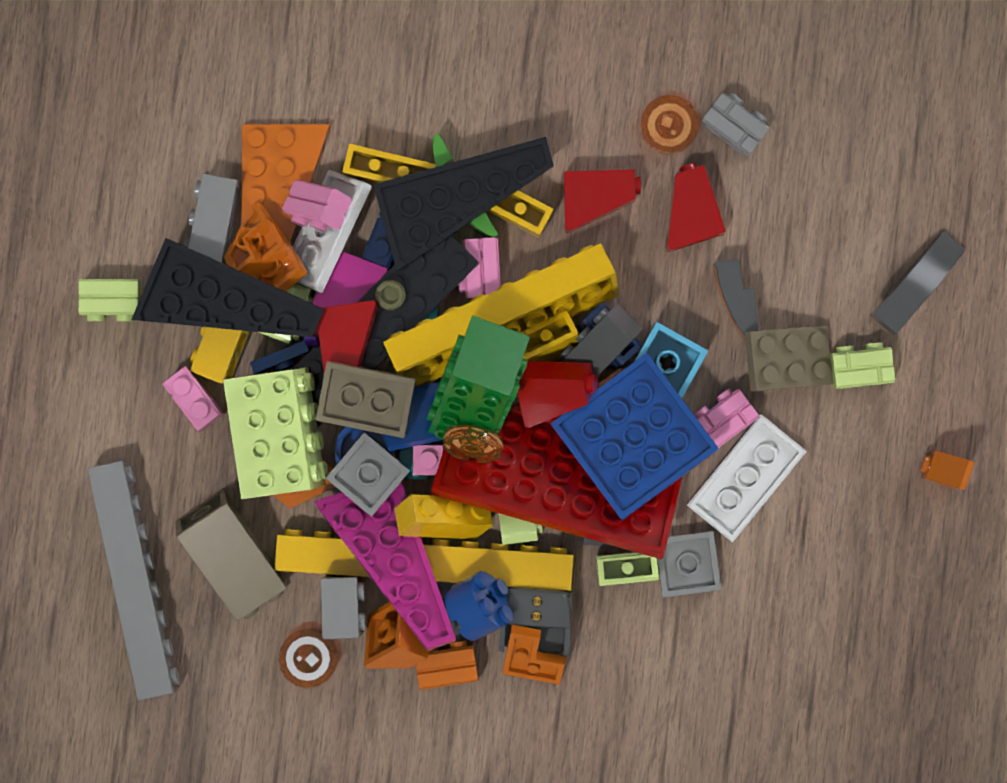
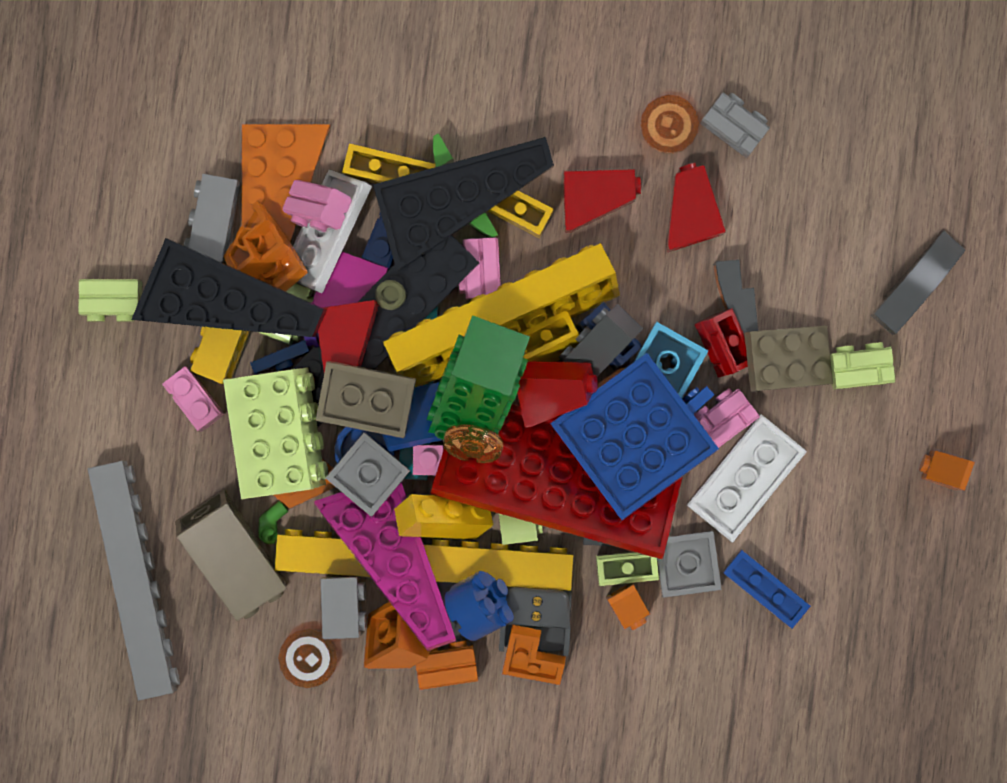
none -> bright green arm [258,500,289,544]
none -> orange slope [606,583,650,630]
none -> blue plate [682,386,715,414]
none -> red brick [694,308,748,378]
none -> blue plate [723,550,811,629]

